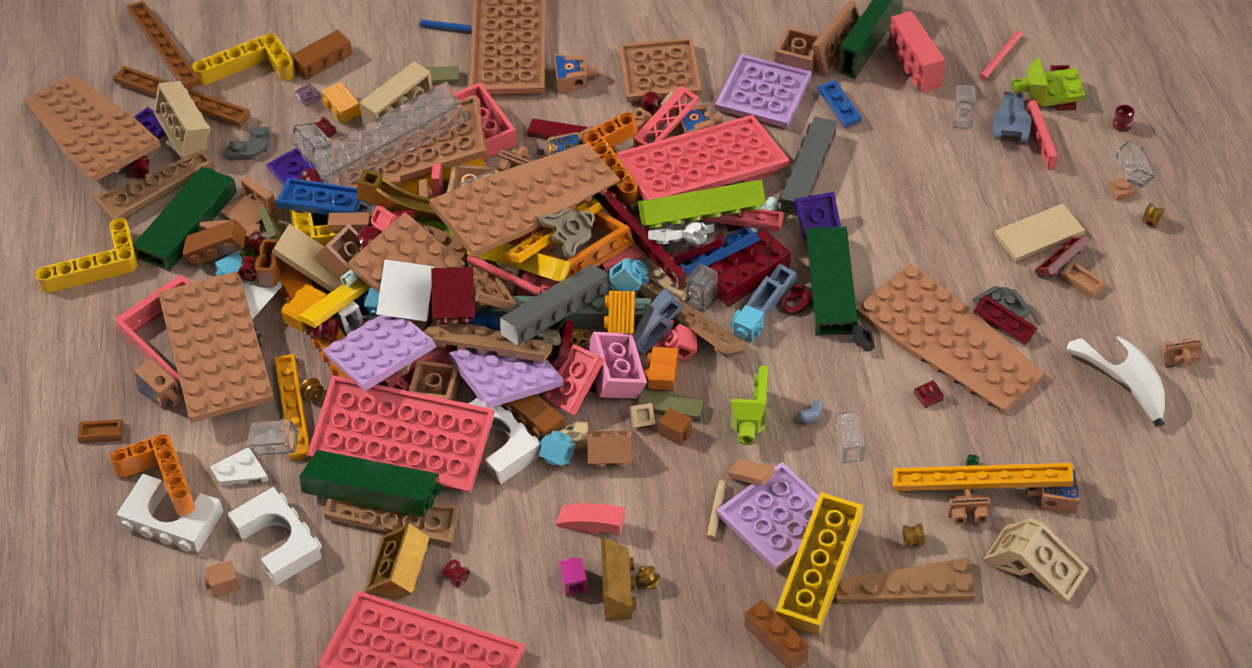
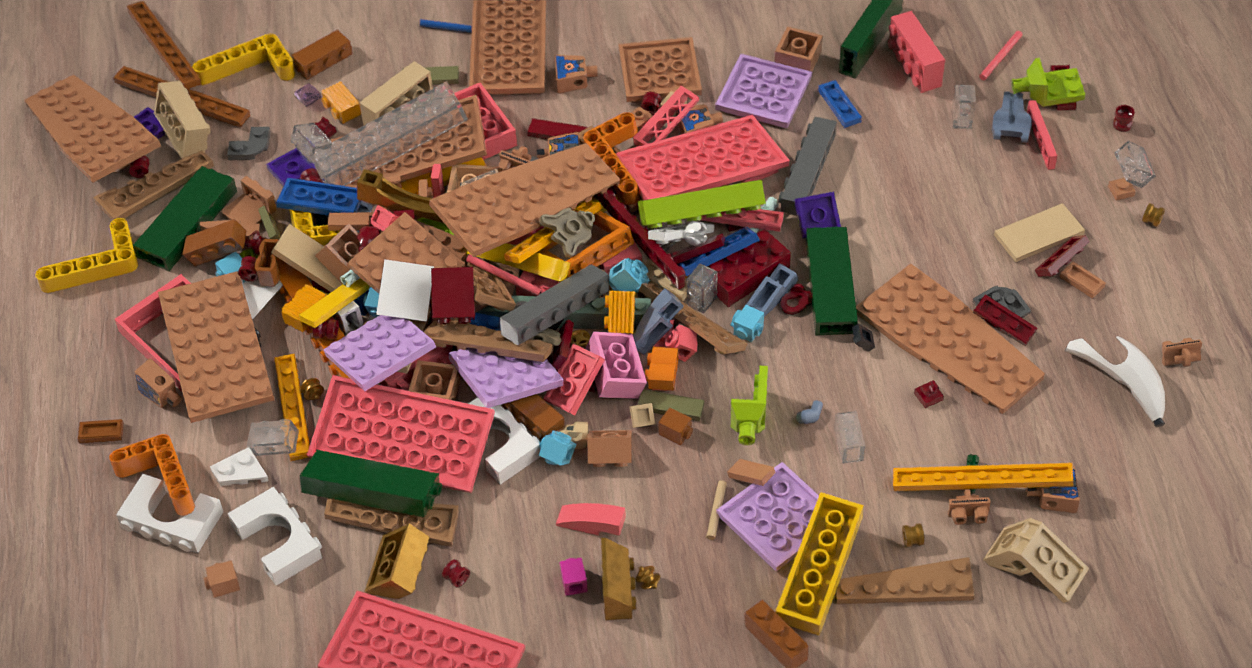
nougat tile [812,1,860,76] -> none

